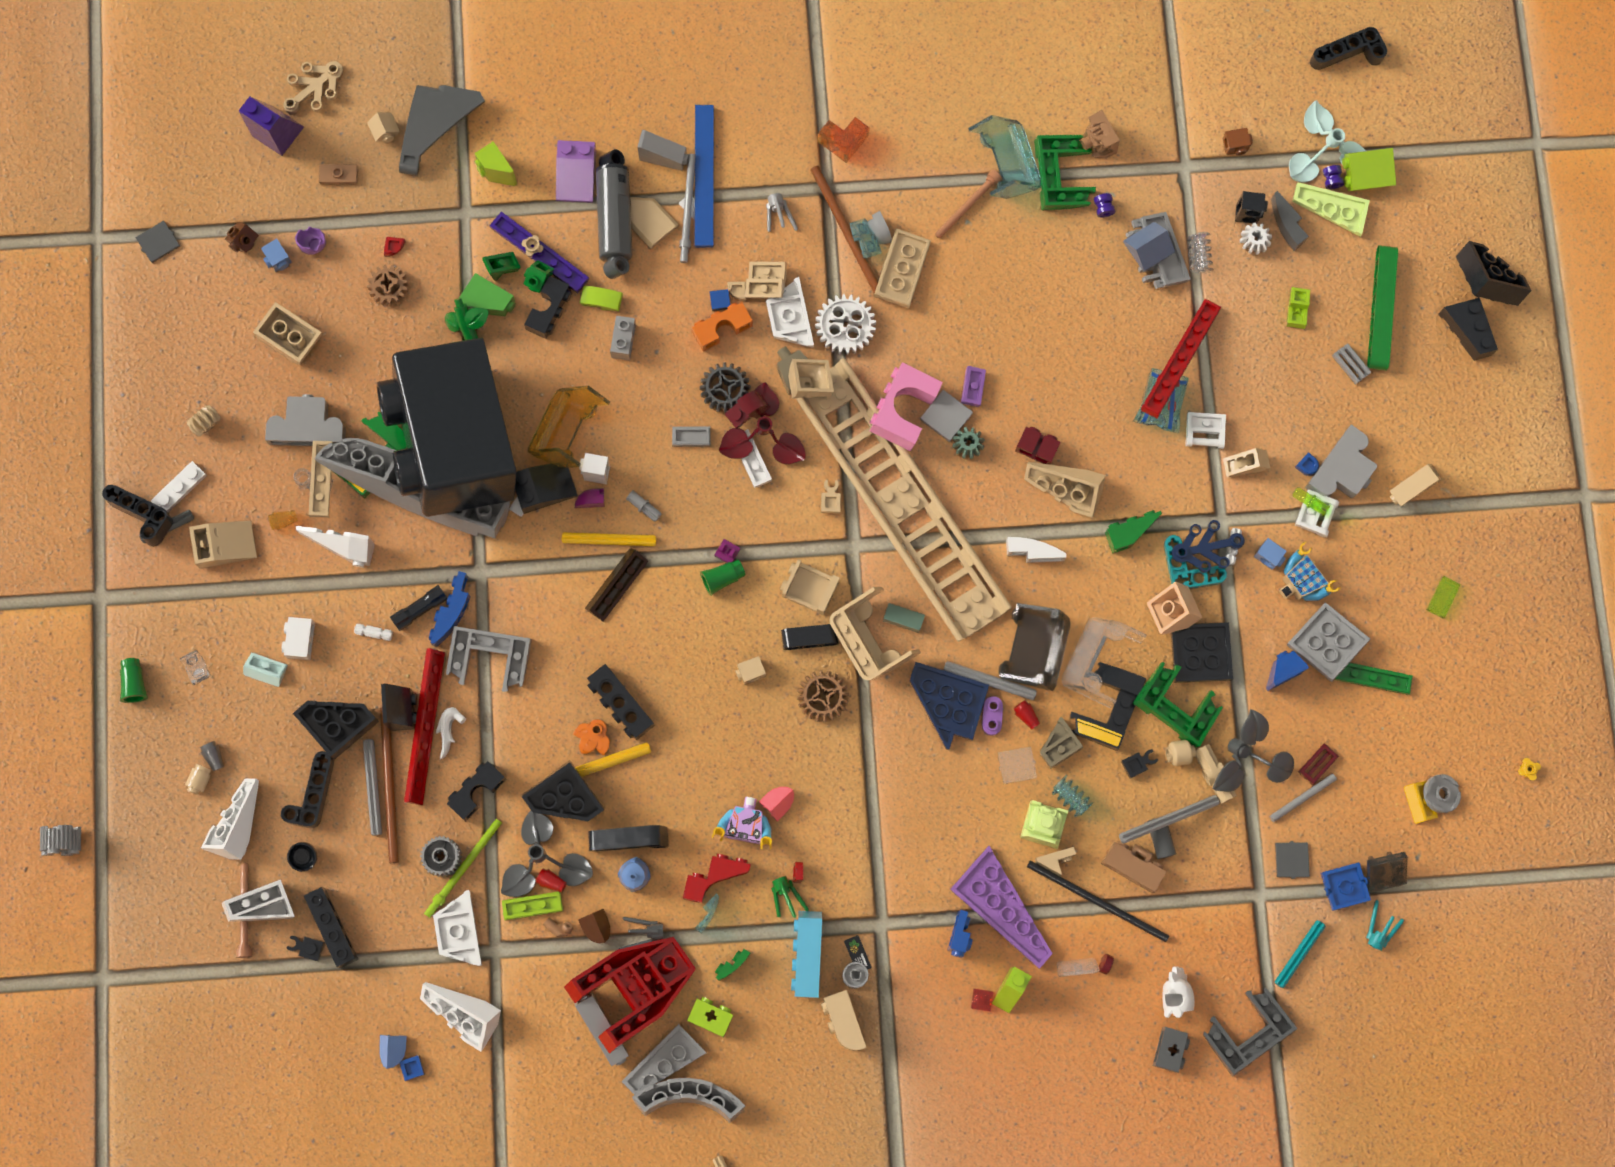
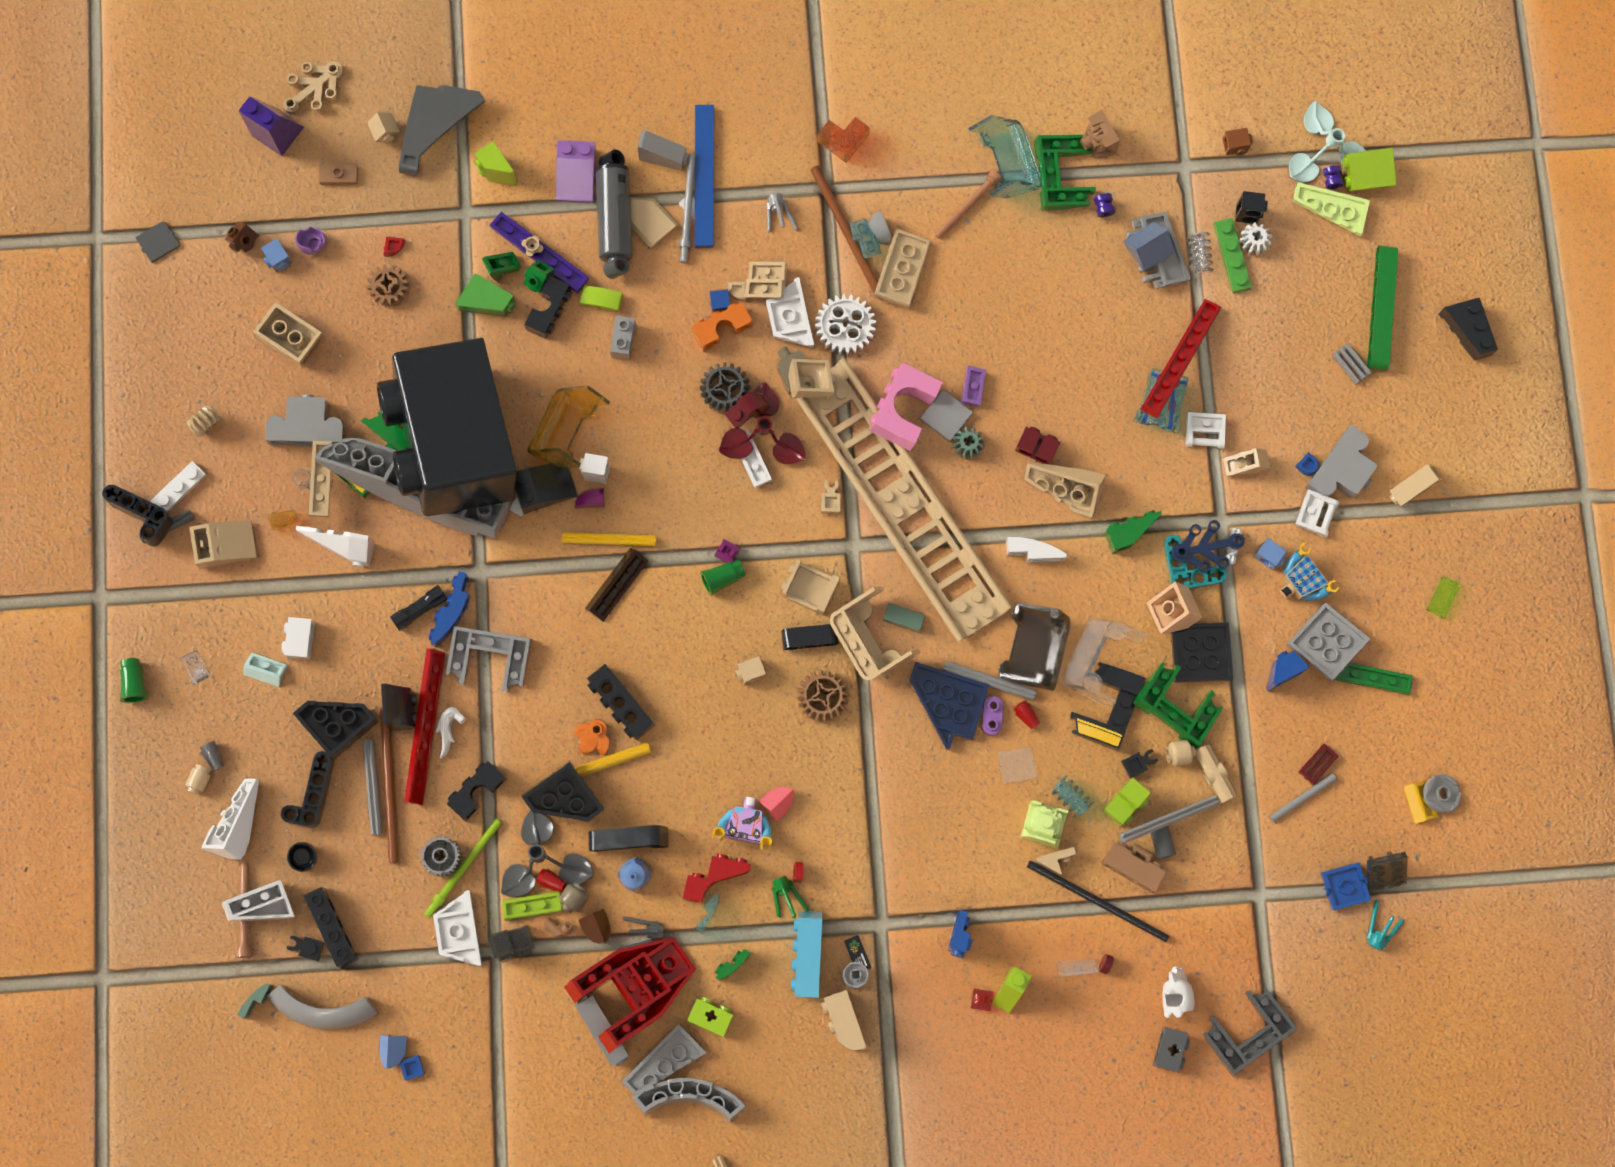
light grey brick [40,825,81,856] -> none
white axle [354,624,393,641] -> none
white wedge [420,982,501,1052] -> none
green plant [445,298,489,340] -> none
light grey axle [626,490,661,522] -> none
light grey tile [672,426,710,447] -> none
medium lavender wing [950,846,1052,969] -> none
dark tan wing [1040,717,1083,769] -> none
dark grey plant [1212,709,1294,792] -> none
dark grey slope [1271,191,1309,251] -> none
dark grey piece [1275,841,1310,879] -> none
teal axle [1275,920,1326,988] -> none
lime slope [1287,287,1310,329] -> none
clear neon green axle [1292,487,1330,516] -> none
black beam [1310,27,1387,70] -> none
black brick [1456,241,1532,306] -> none
yellow plate [1518,758,1541,781] -> none
none -> sand green slope [237,984,273,1019]
none -> light grey brick [267,985,379,1030]
none -> clear smoke brick [488,925,536,963]
none -> dark tan head [559,883,588,913]
none -> lime brick [1103,777,1150,826]
none -> bright green plate [1213,218,1252,293]

